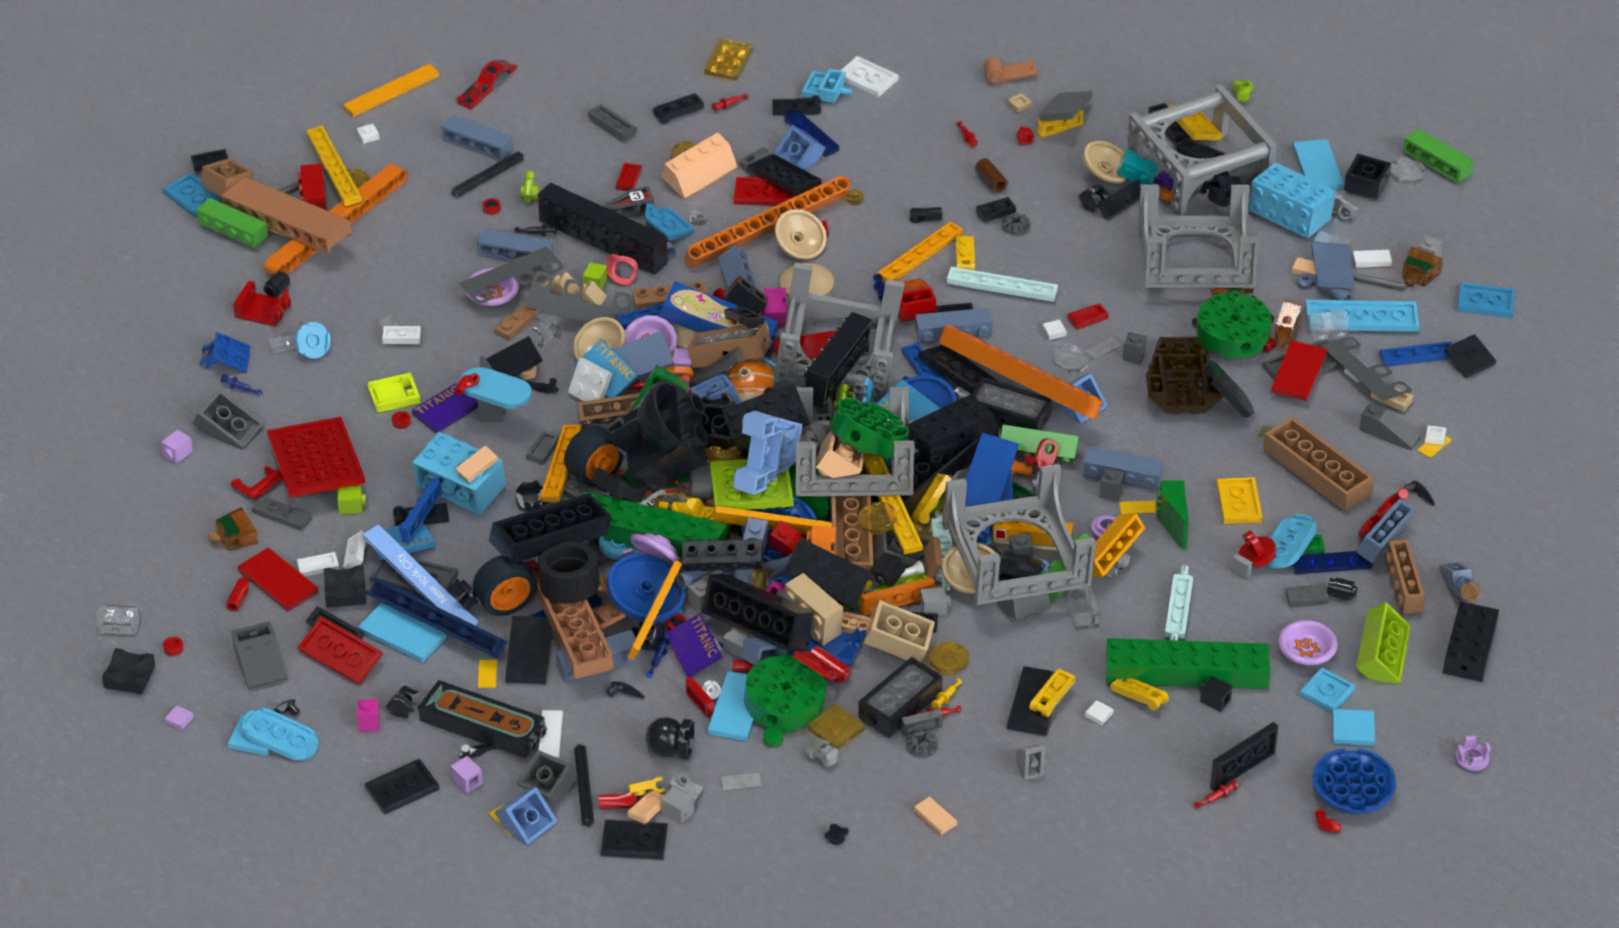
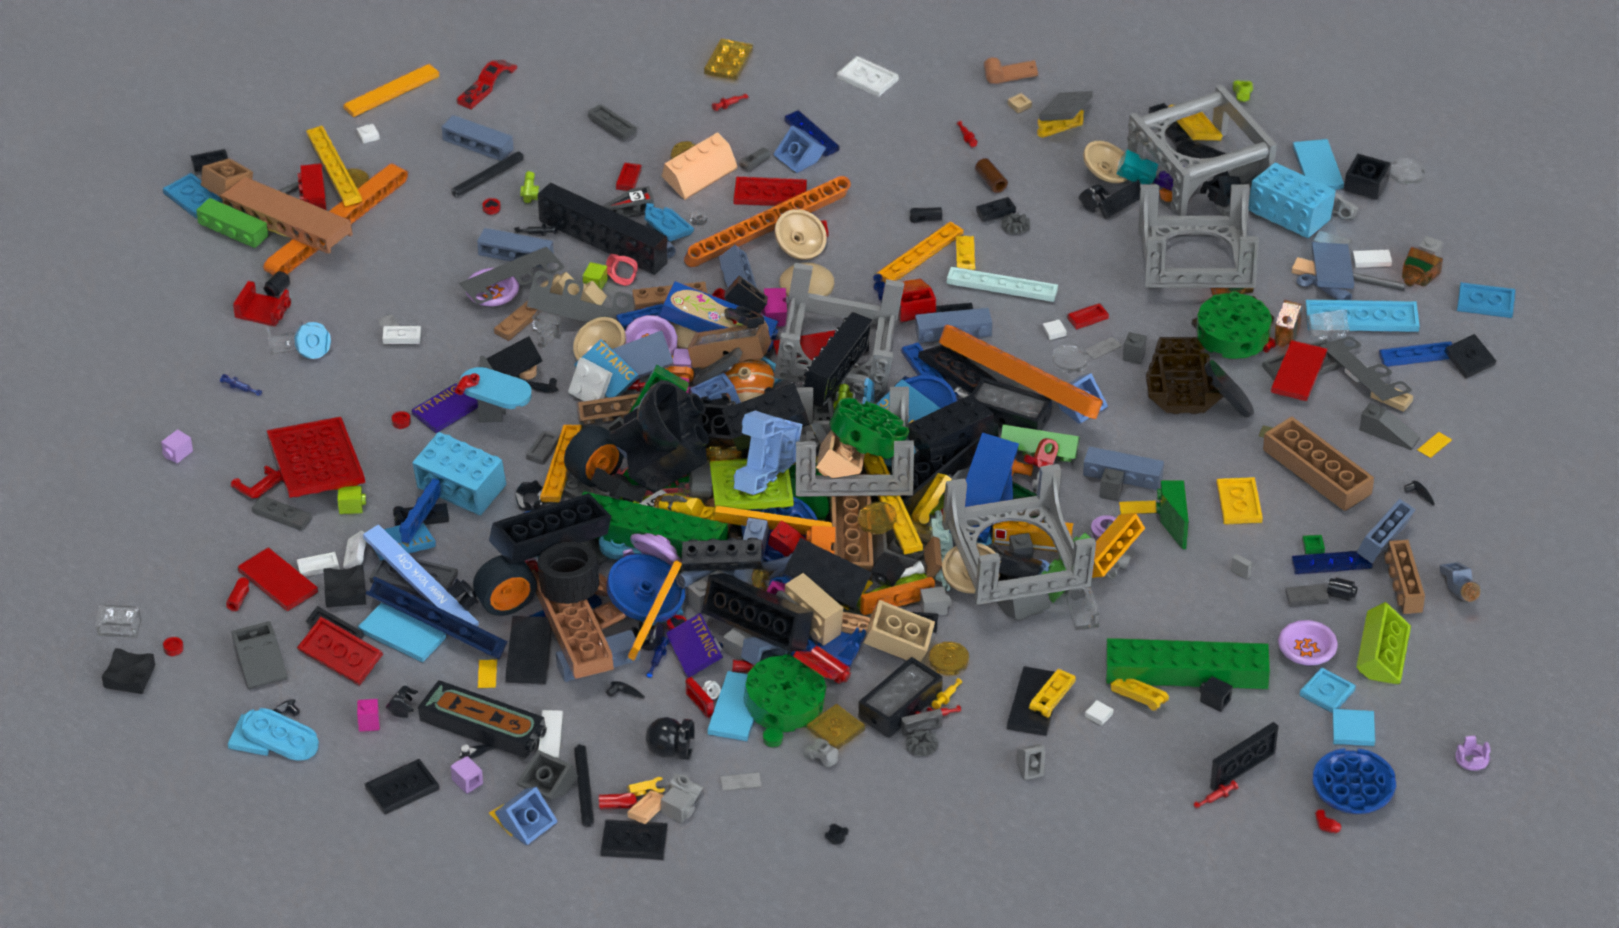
lavender tile [164,705,194,731] -> none
dark grey slope [192,389,265,449] -> none
blue plate [200,332,251,373] -> none
clear orange torso [208,507,258,551] -> none
neon yellow container [367,372,421,413] -> none
light nougat tile [456,446,498,483] -> none
black plate [653,93,704,124] -> none
black tile [747,153,822,196] -> none
black plate [772,95,822,116] -> none
medium azure plate [802,68,853,103] -> none
clear yellow tile [846,189,864,206] -> none
light nougat tile [914,797,957,835] -> none
red tile [1016,126,1035,145] -> none
light aqua plate [1165,565,1193,640] -> none
red tile [1238,530,1277,569] -> none
medium azure tile [1266,514,1317,569] -> none
red piece [1358,488,1408,538] -> none
bright green brick [1403,129,1474,184] -> none
white tile [1425,425,1446,445] -> none
black brick [1442,601,1500,682] -> none

